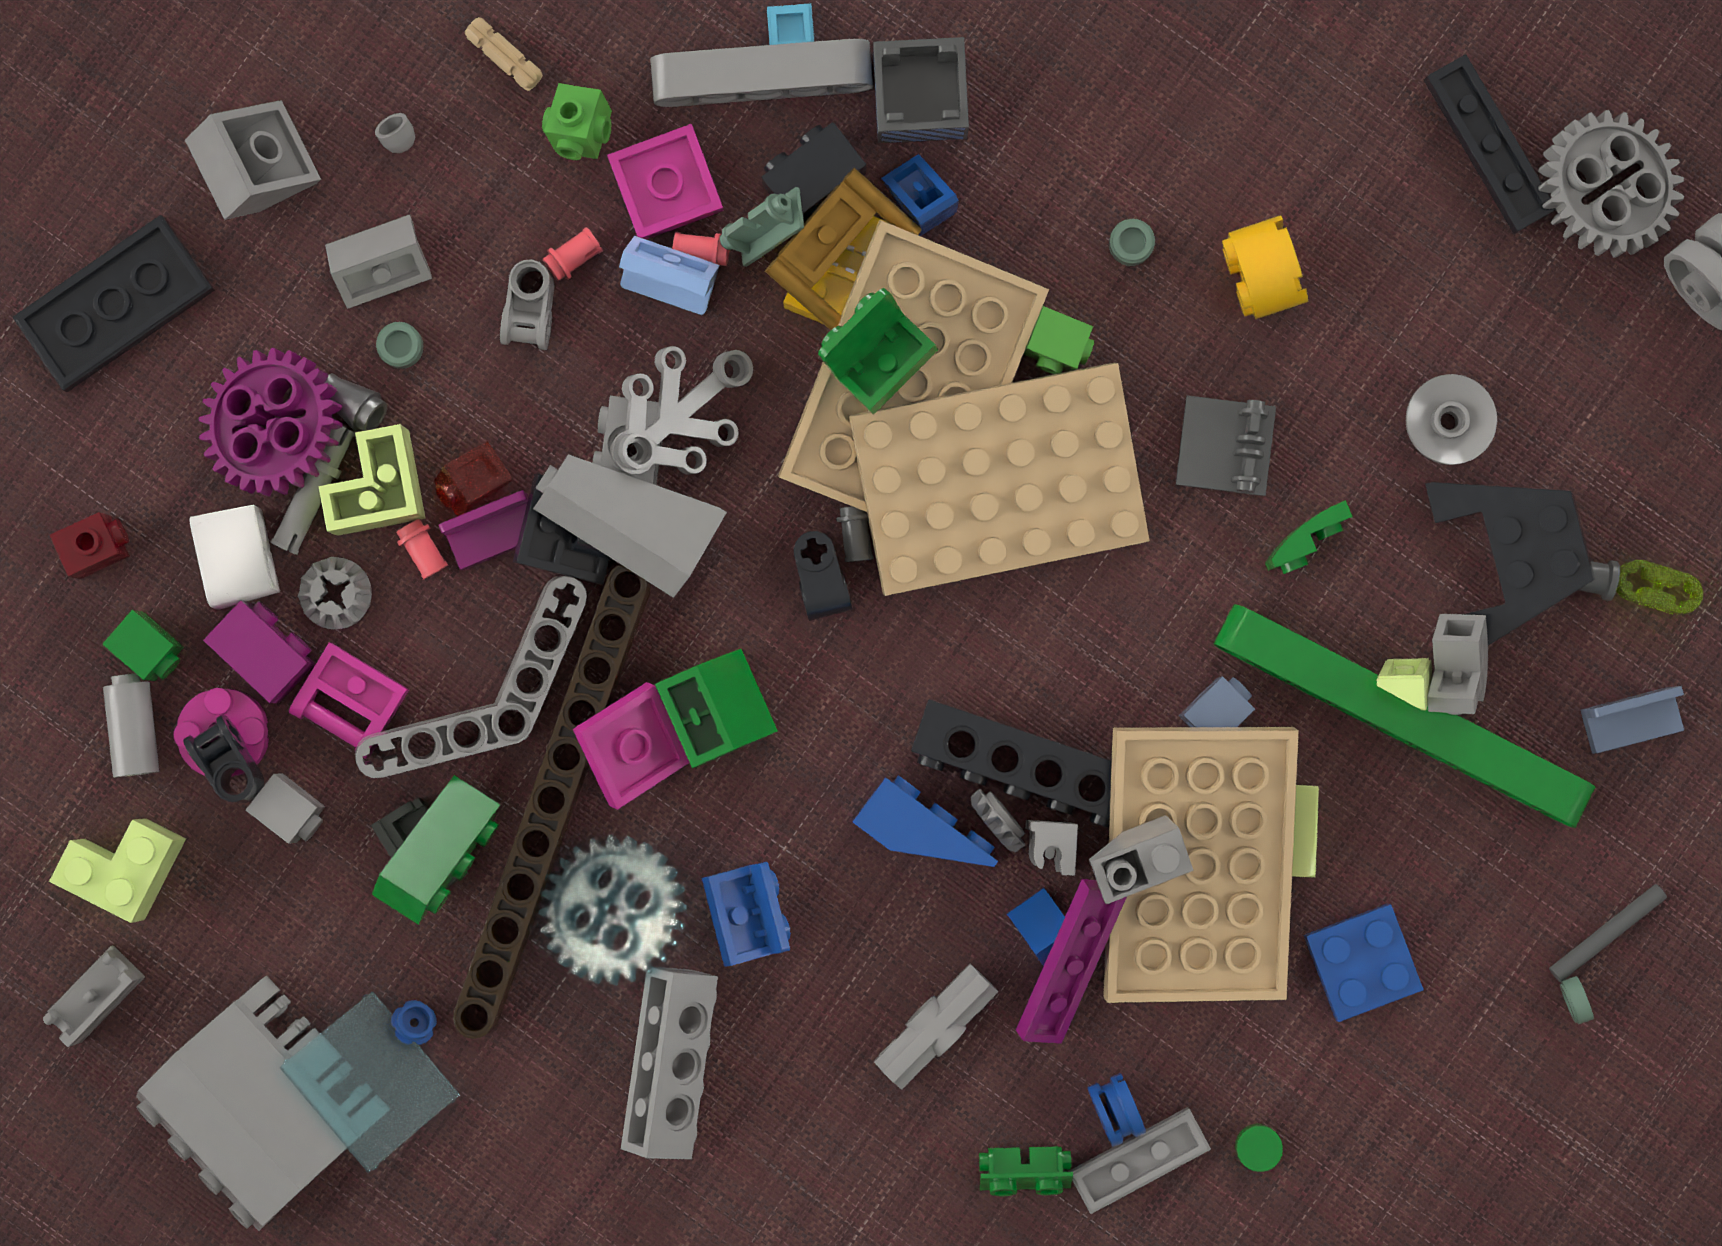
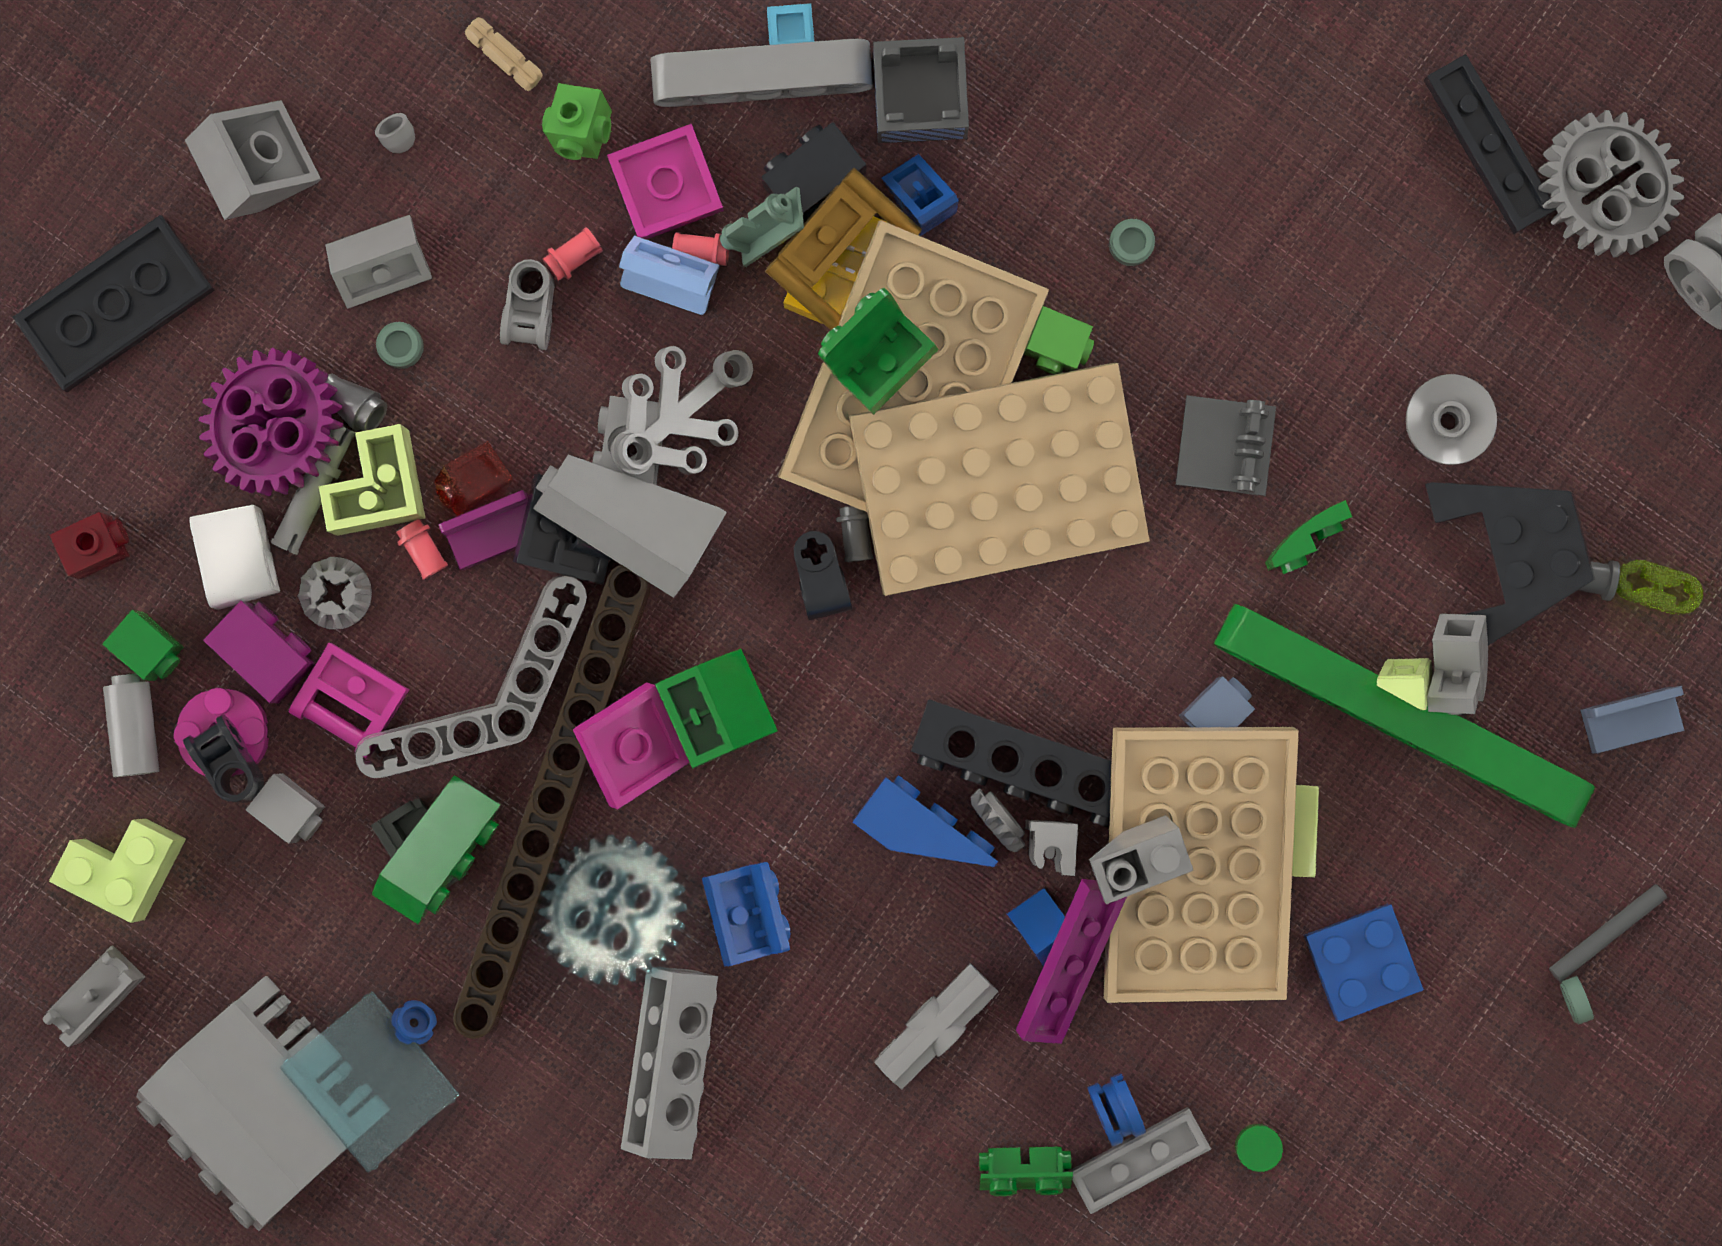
yellow brick [1222,215,1308,319] -> none

